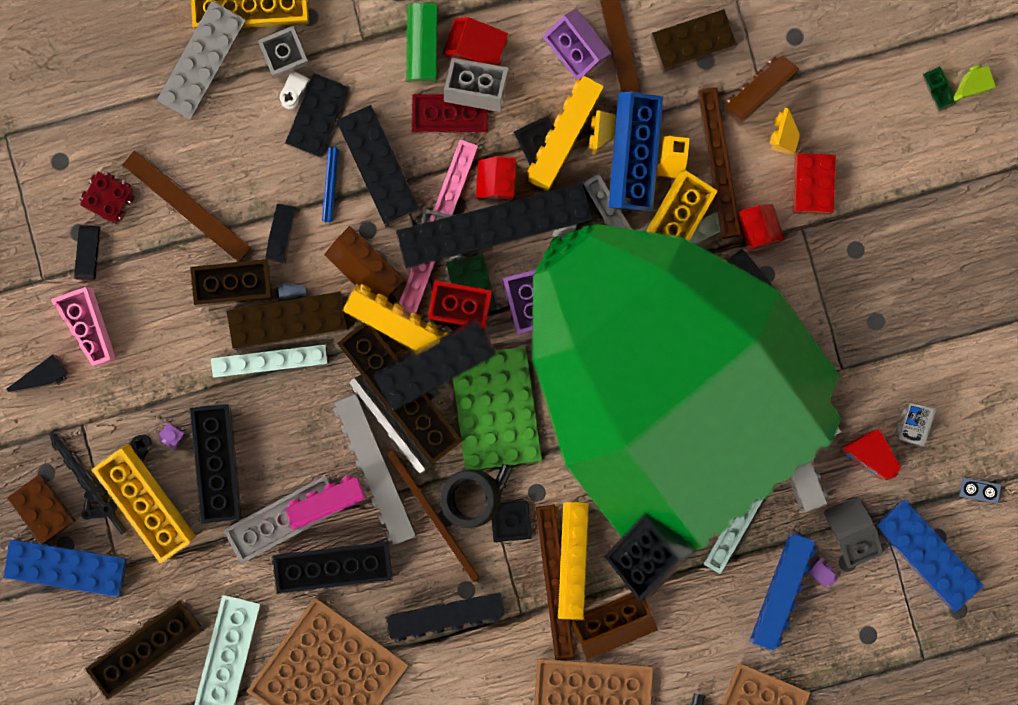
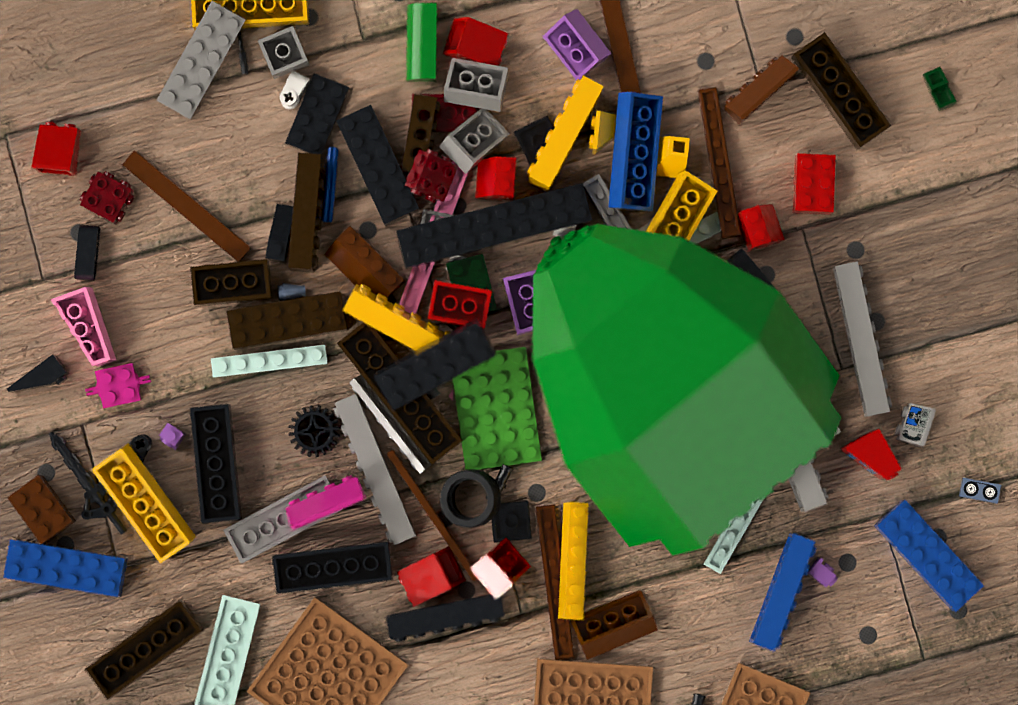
black slope [604,513,694,602] -> none
dark brown brick [651,9,737,73] -> none
yellow slope [769,108,800,156] -> none
dark grey piece [824,497,883,568] -> none
lime slope [954,65,996,101] -> none
none -> red slope [31,122,81,176]
none -> dark pink plate [85,363,151,408]
none -> black piece [238,32,249,75]
none -> dark brown brick [288,152,327,273]
none -> black gear [288,405,340,457]
none -> red slope [397,546,466,606]
none -> dark brown brick [401,93,441,171]
none -> dark red brick [405,149,458,203]
none -> light grey slope [439,109,510,174]
none -> red brick [471,538,531,598]
none -> dark brown brick [791,32,892,150]
none -> light grey brick [833,261,892,417]

